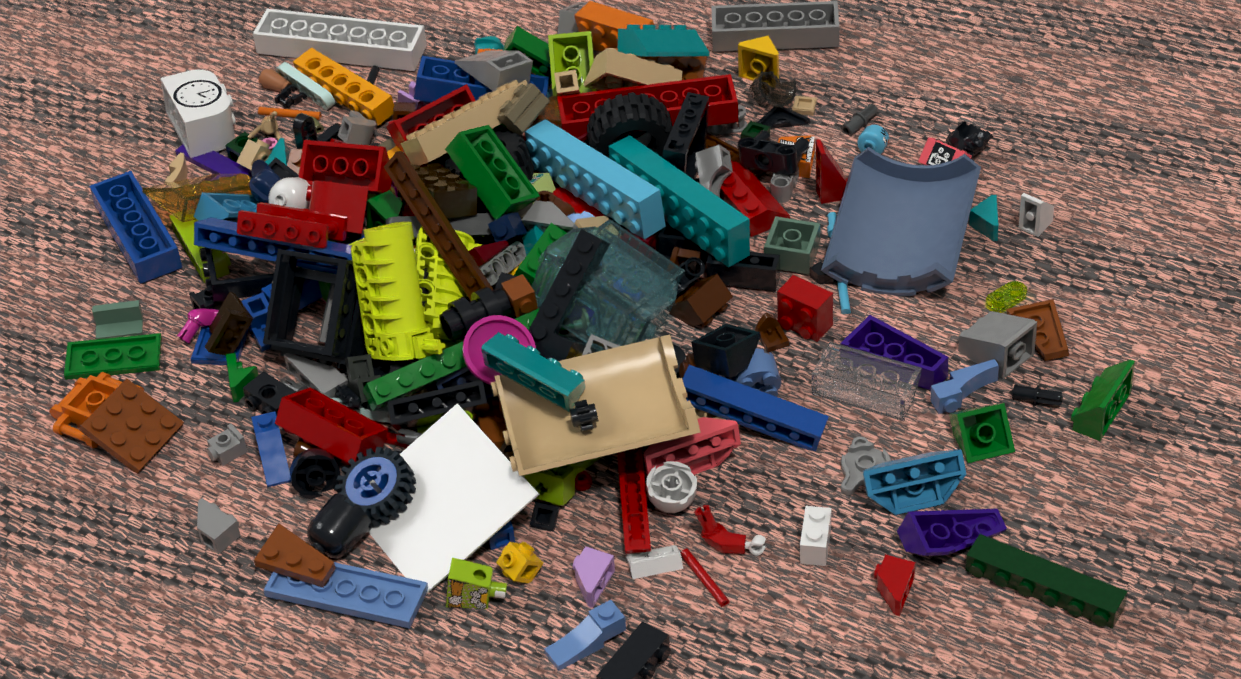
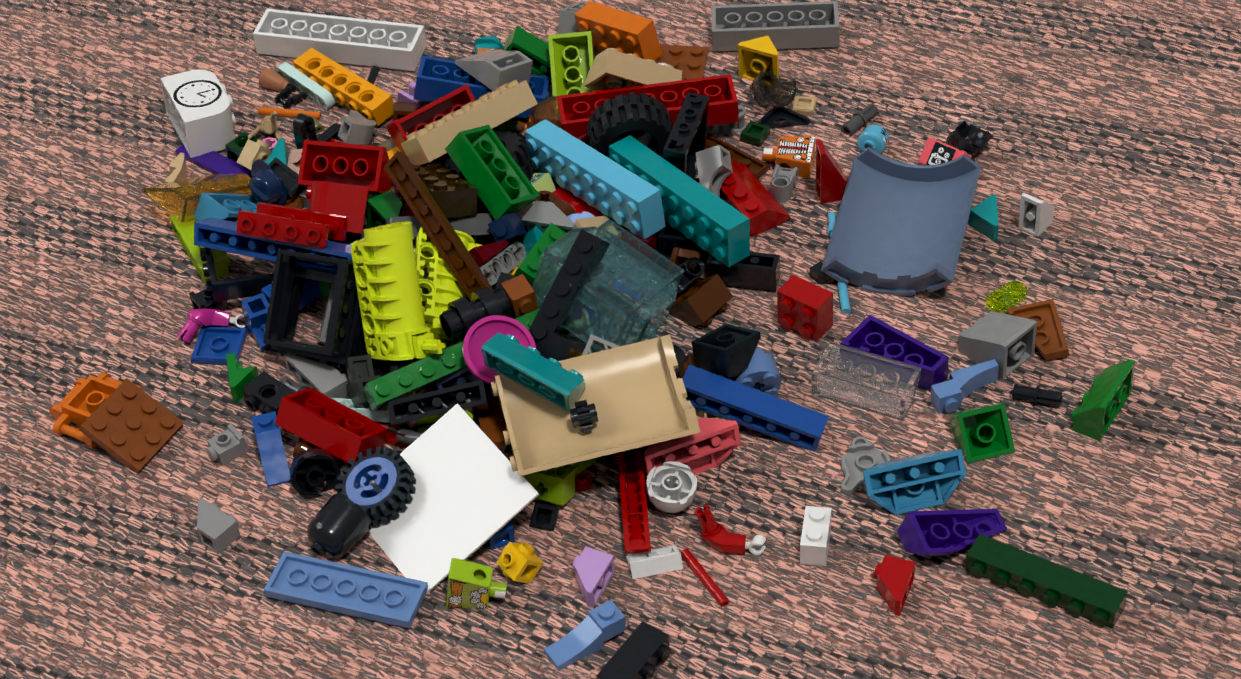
green tile [64,333,162,380] -> none
blue brick [89,171,183,284] -> none
sand green panel [92,300,143,339] -> none
dark brown bracket [205,292,253,356] -> none
dark orange wing [254,523,336,588] -> none
white cylinder [268,177,310,209] -> none
black axle [335,384,361,409] -> none
dark tan brick [497,83,550,135] -> none
tan brick [554,70,580,96] -> none
teal slope [618,24,710,57] -> none
black piece [738,130,810,175] -> none
reddish brown tile [755,313,789,353] -> none
sand green brick [764,216,820,275] -> none

